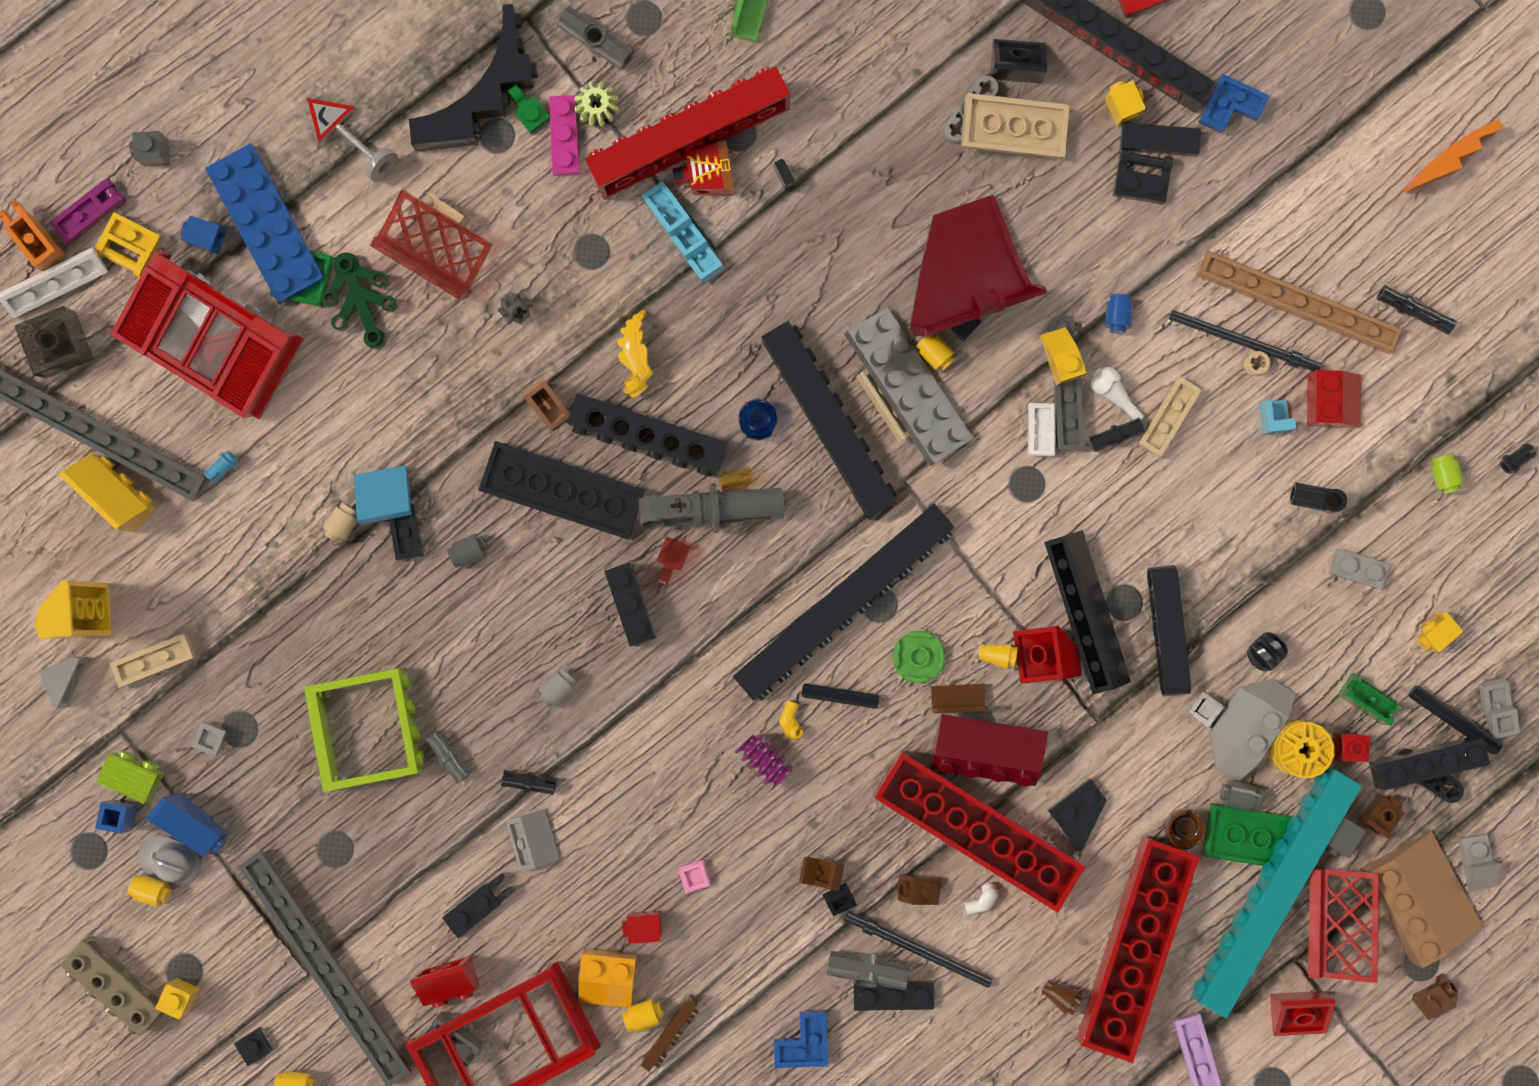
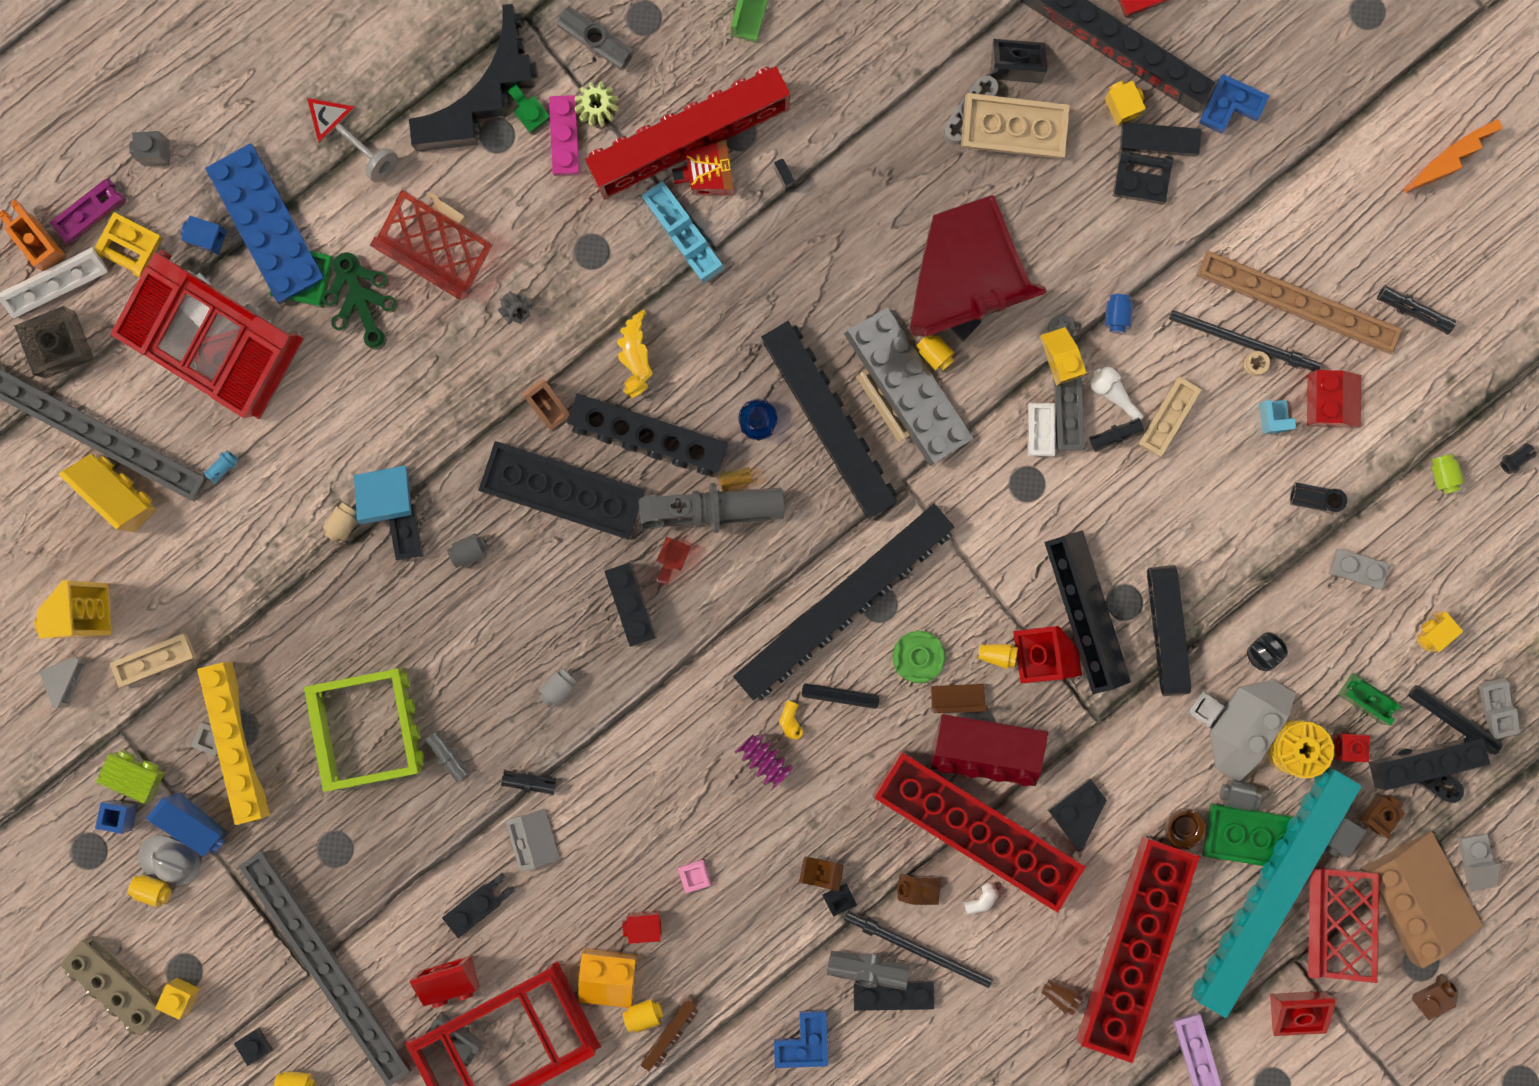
none -> yellow arch [197,662,270,825]

